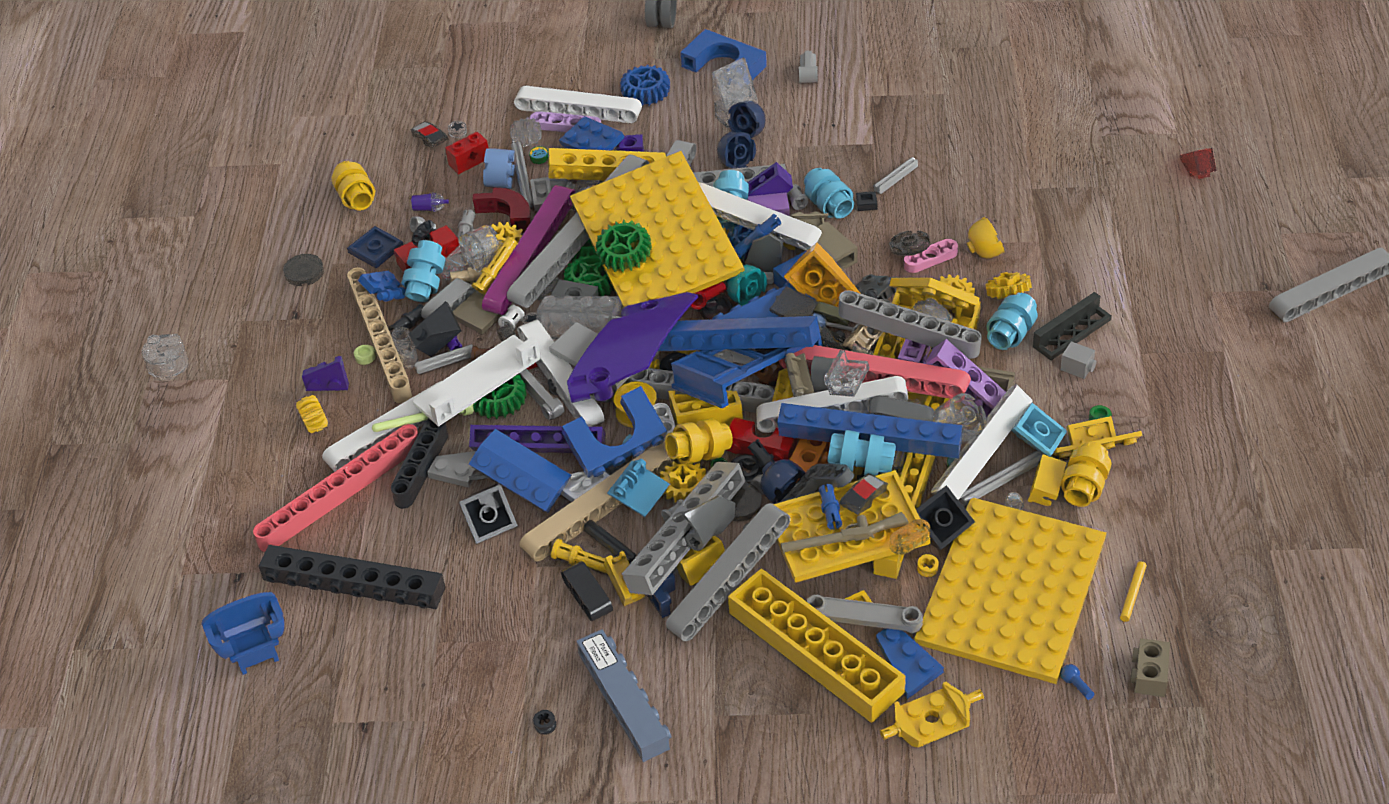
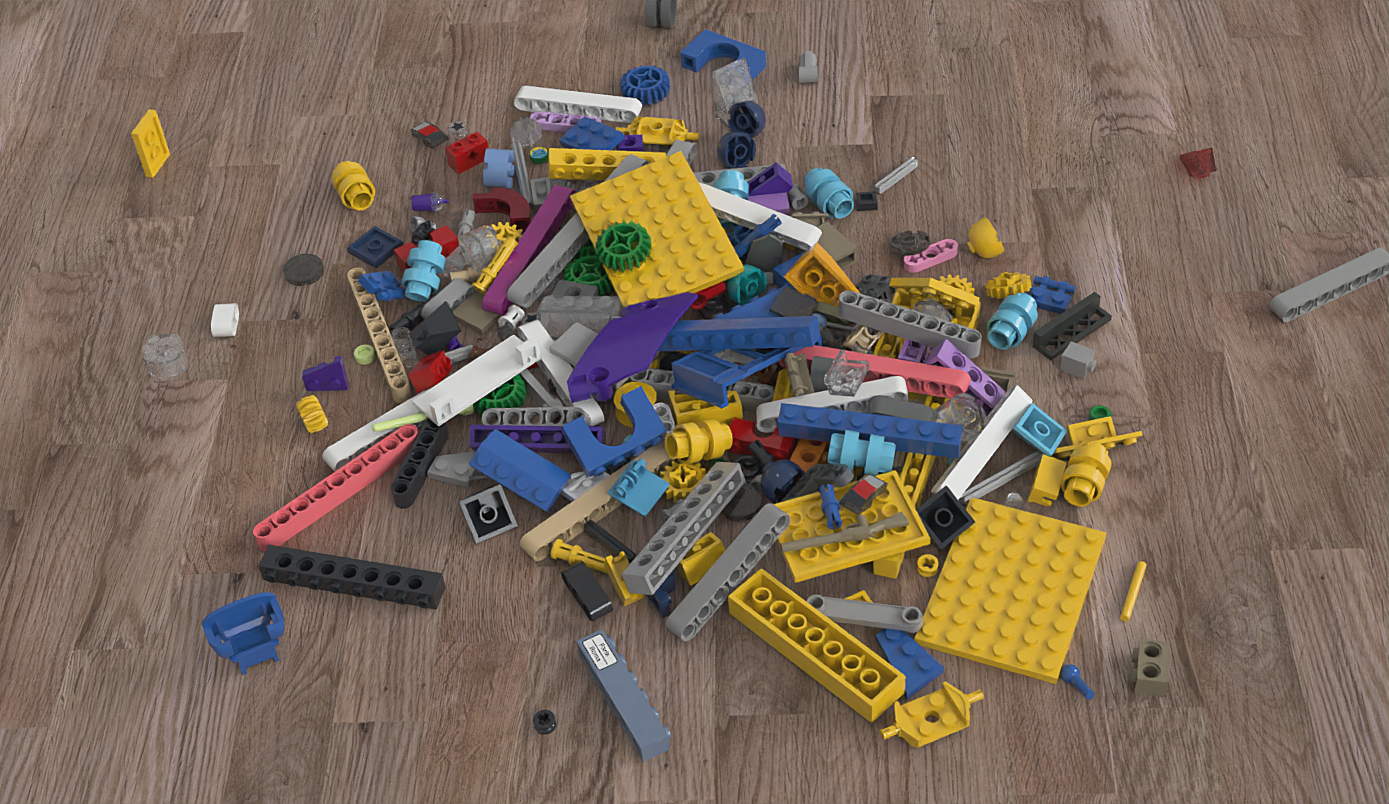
dark grey panel [682,496,736,551] -> none
clear yellow beam [890,519,930,555] -> none
none -> yellow plate [131,109,170,178]
none -> white beam [211,303,239,337]
none -> red brick [408,350,452,393]
none -> light grey beam [482,407,591,426]
none -> yellow plate [616,117,700,145]
none -> blue plate [1027,276,1076,314]

